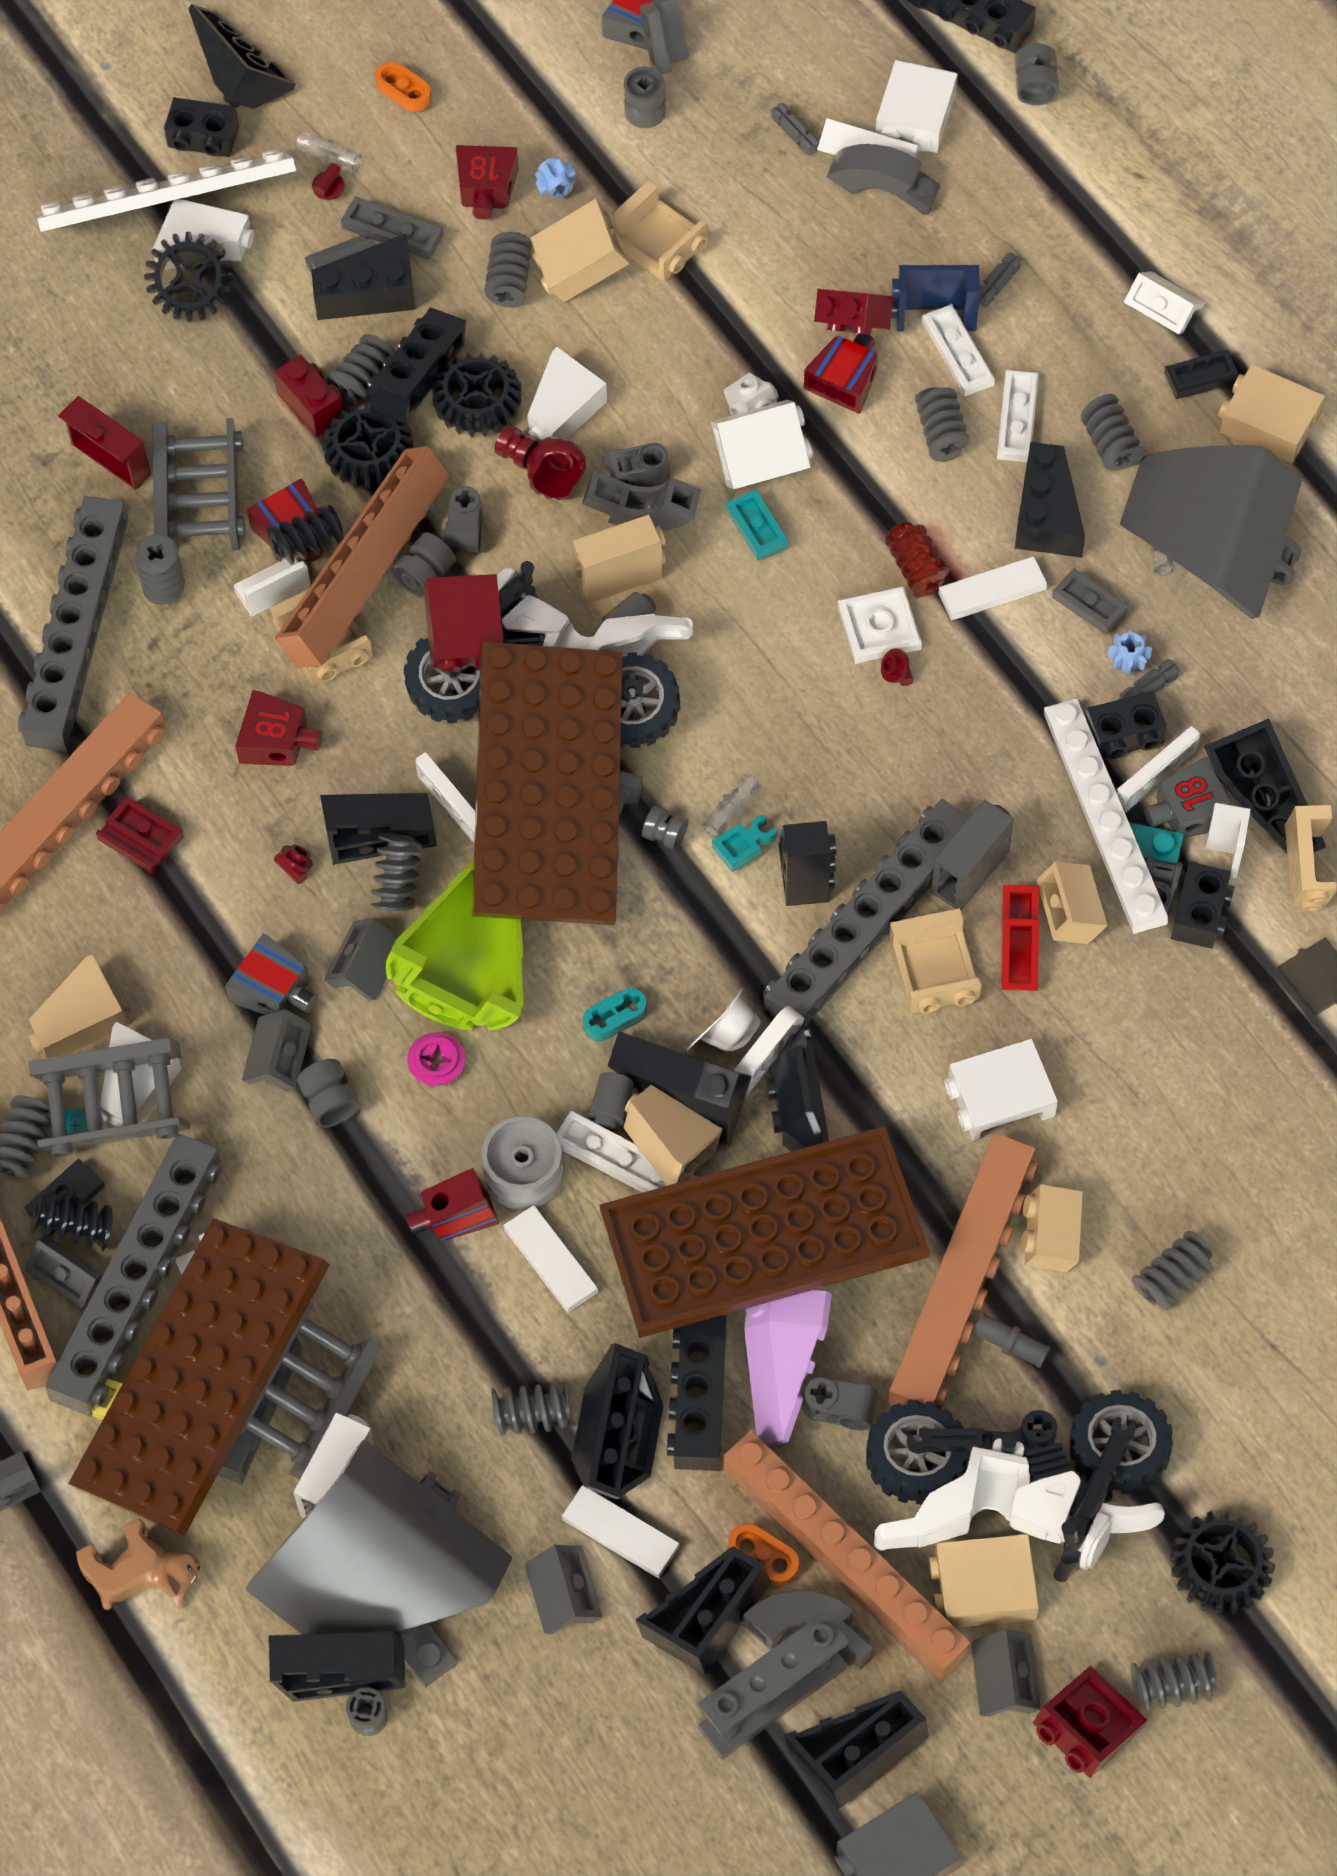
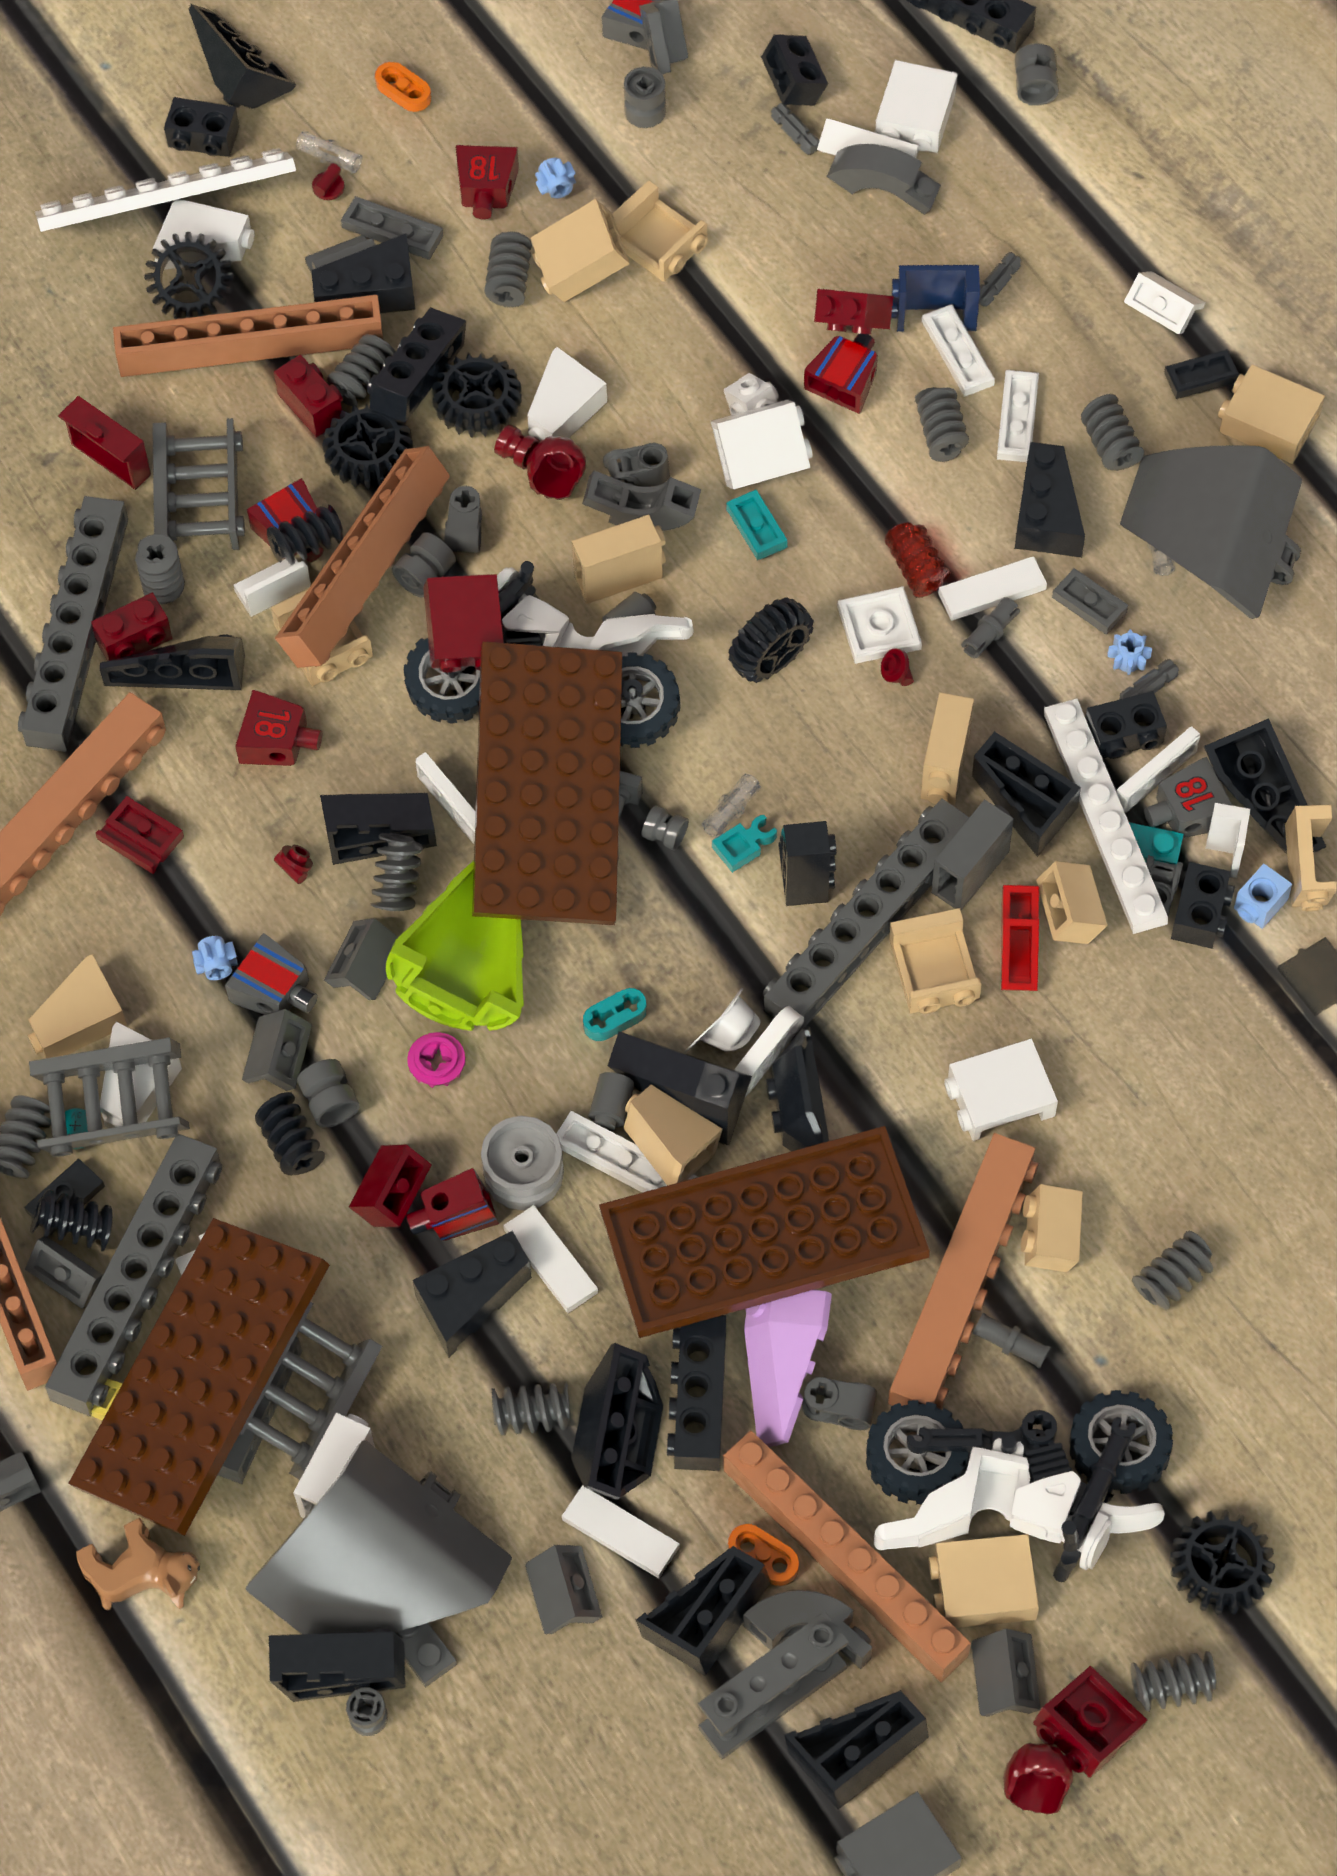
none -> dark red brick [91,592,173,661]
none -> black wedge [99,634,245,691]
none -> nougat brick [113,295,383,377]
none -> light blue gear [192,936,238,980]
none -> black piece [255,1092,325,1176]
none -> dark red brick [349,1144,432,1227]
none -> black wedge [412,1230,532,1358]
none -> black gear [728,597,814,683]
none -> black brick [761,34,828,106]
none -> tan brick [921,692,974,805]
none -> dark grey pin [961,597,1020,658]
none -> black wedge [972,731,1081,857]
none -> dark red hair [1003,1743,1074,1815]
none -> light blue brick [1234,863,1292,929]

